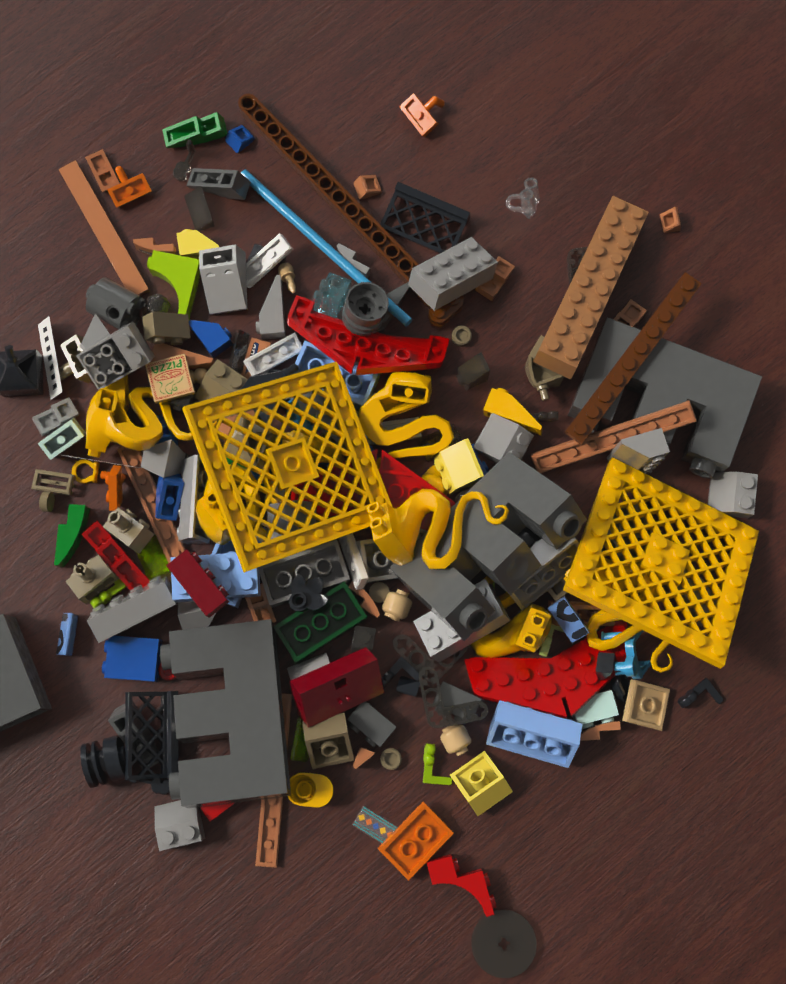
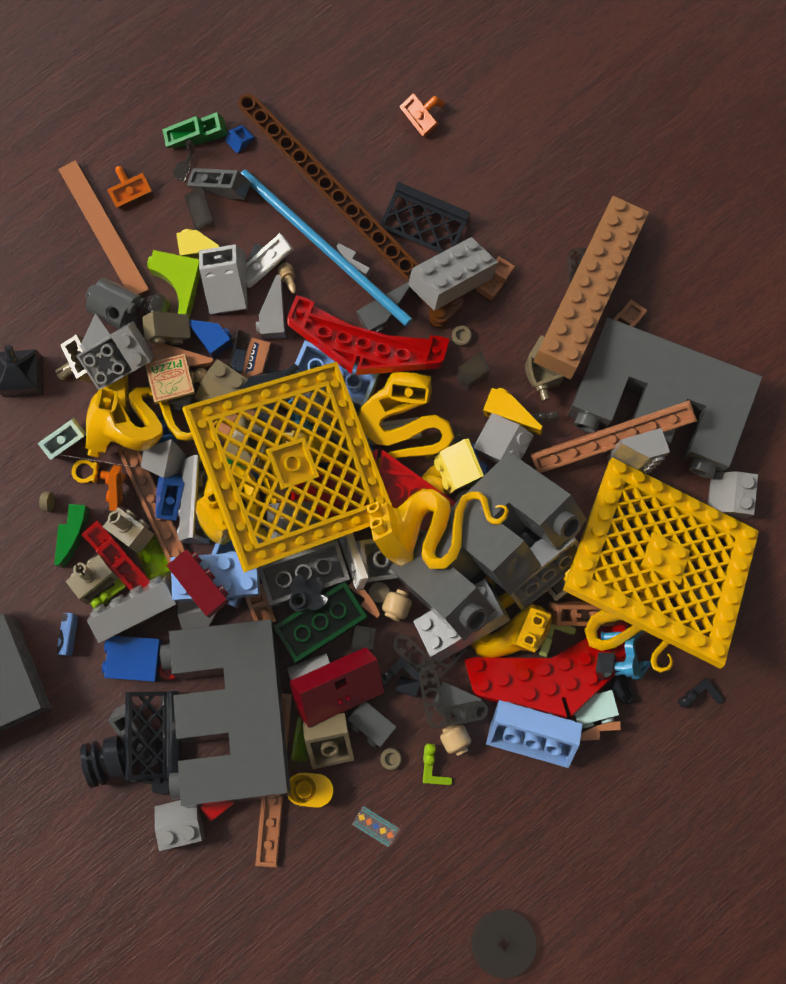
dark tan tile [31,469,76,496] -> none
light grey slope [32,398,79,437] -> none
white sticker [38,316,62,400] -> none
nougat slope [85,149,120,193] -> none
nougat slope [133,238,177,256] -> none
white tile [243,332,302,376] -> none
clear light blue brick [312,272,352,318] -> none
dark grey wheel [342,282,389,336] -> none
nougat slope [353,747,376,769] -> none
nougat slope [354,175,382,200] -> none
orange plate [378,802,454,881] -> none
red arch [426,854,497,917] -> none
light yellow slope [450,751,513,816] -> none
clear piece [505,178,540,219] -> none
medium blue slope [548,596,590,643] -> none
reddish brown plate [565,272,702,445] -> none
tan tile [622,679,670,731] -> none
nougat slope [660,207,681,233] -> none

